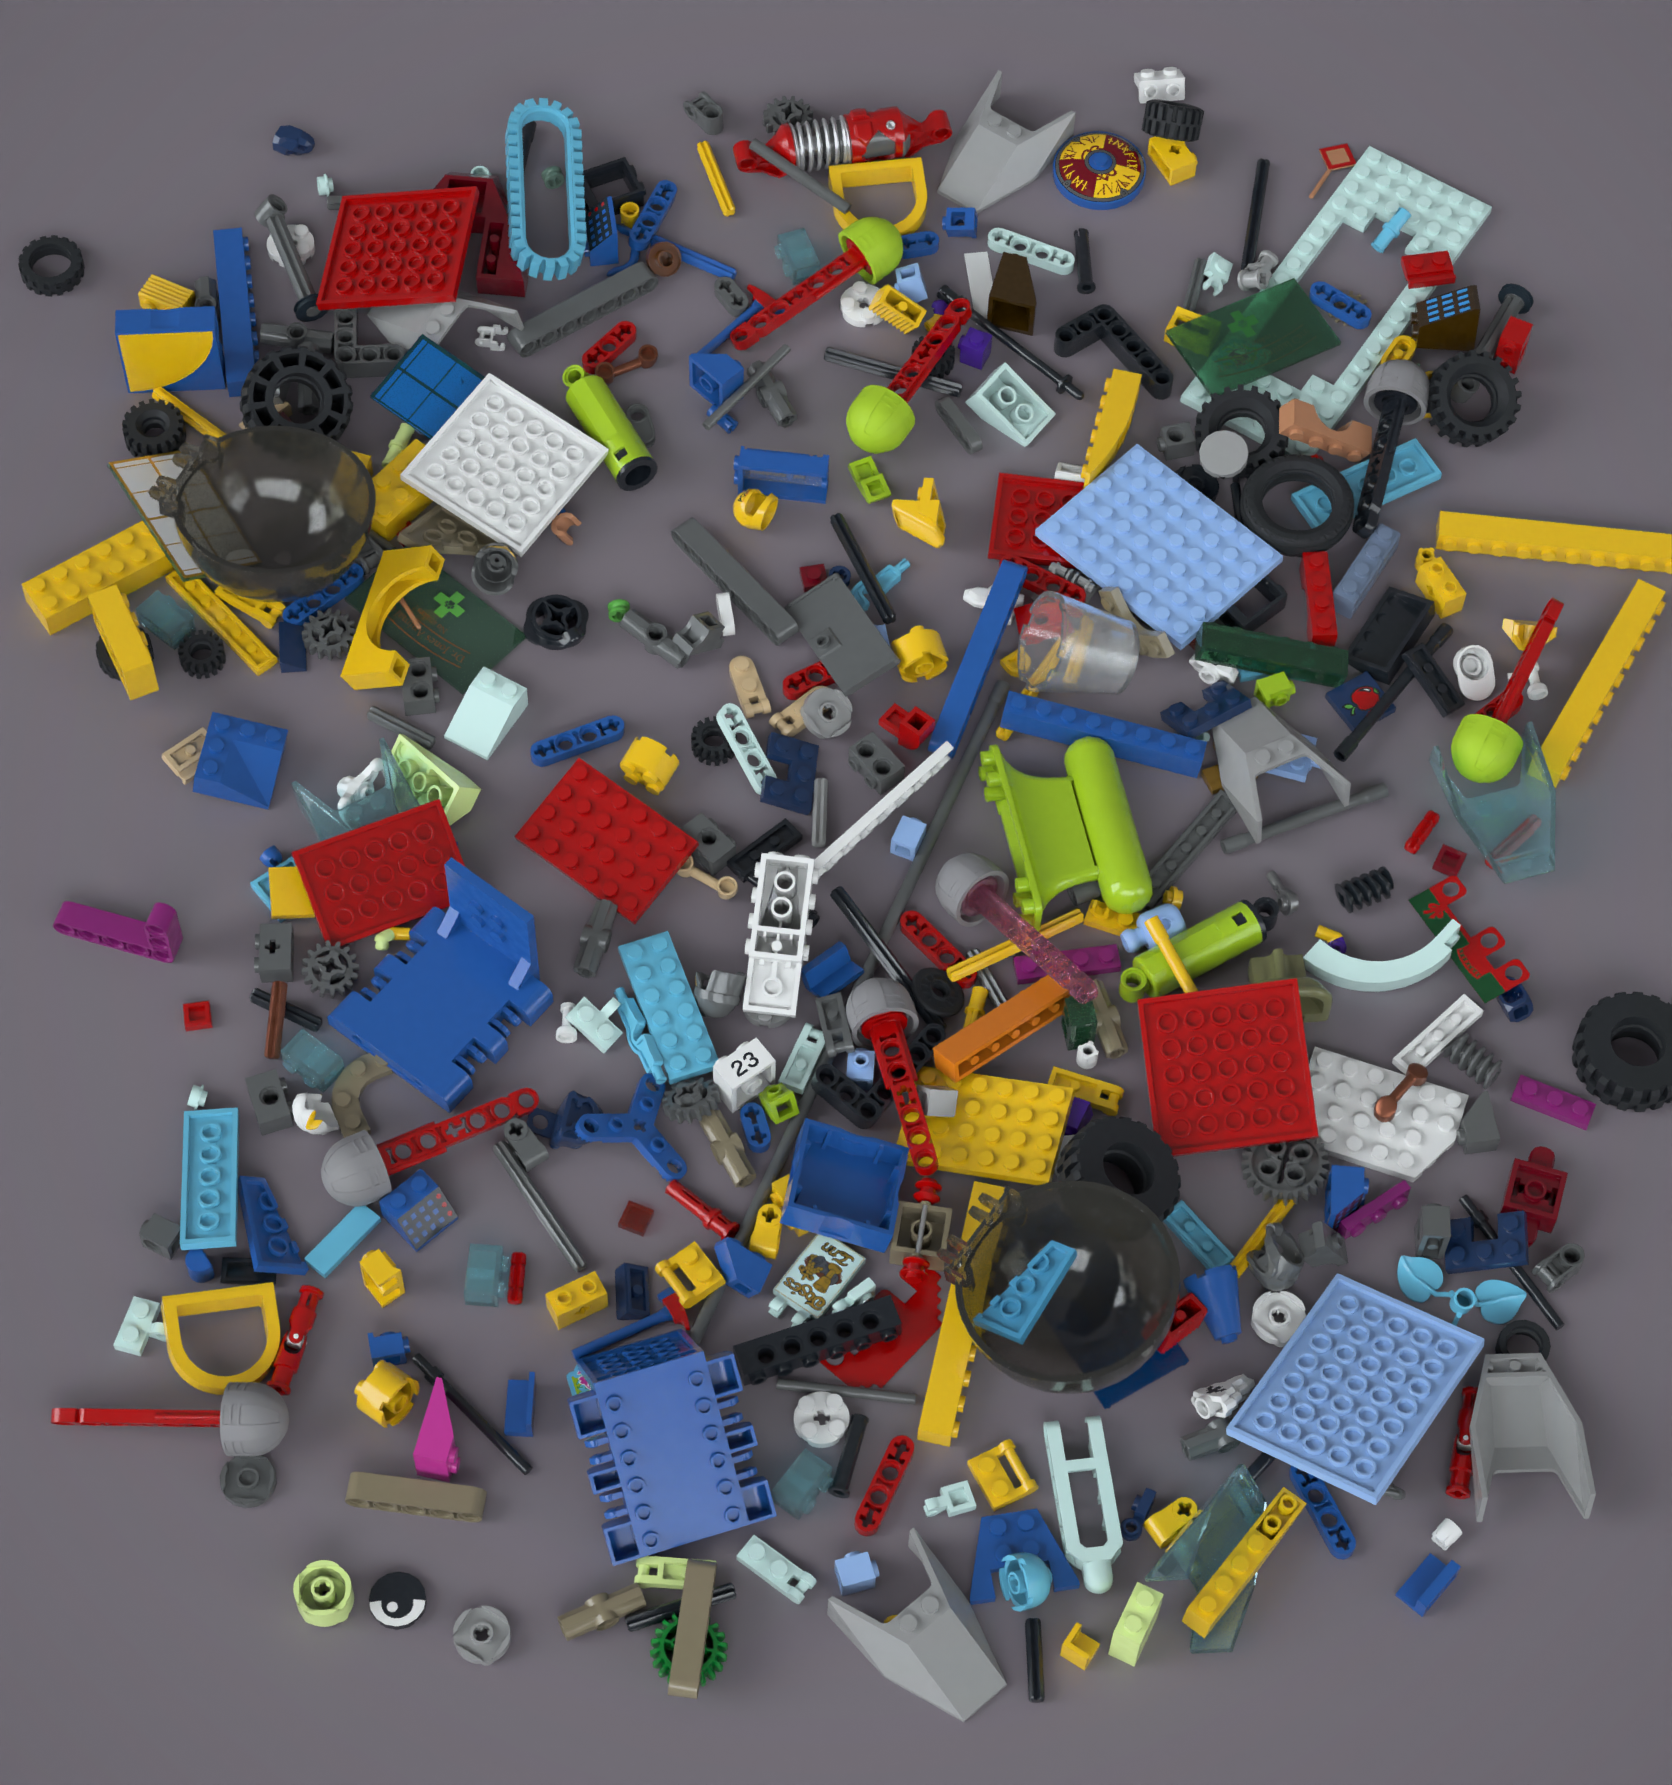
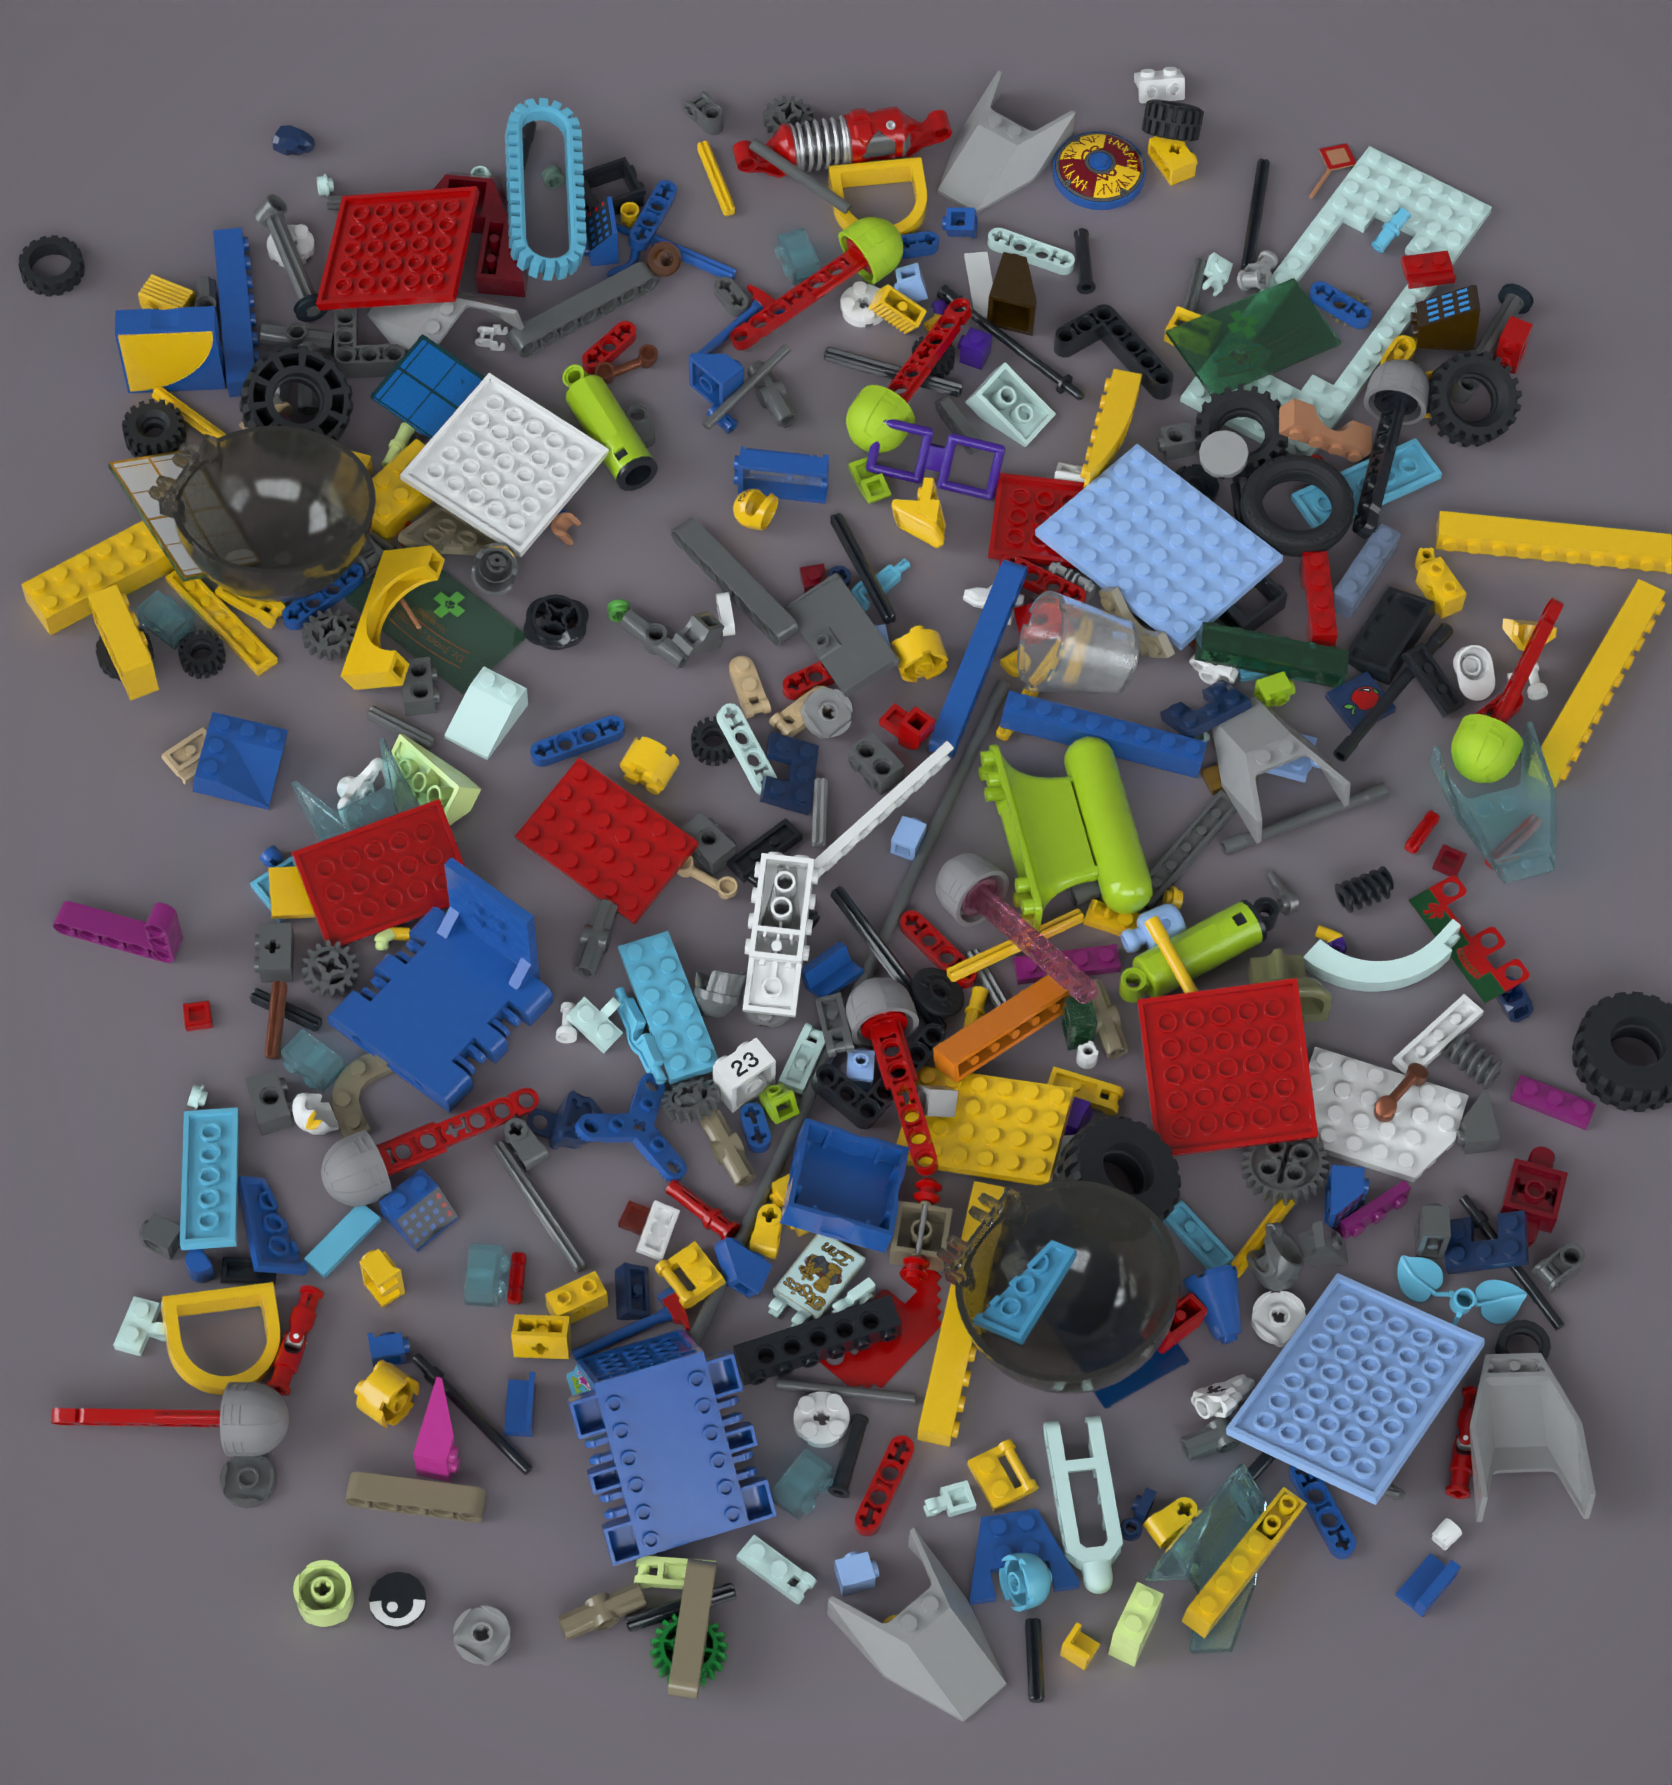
dark blue slope [278,622,307,673] -> none
none -> yellow brick [511,1314,572,1359]
none -> white plate [636,1200,680,1261]
none -> dark purple bar [866,419,1005,500]

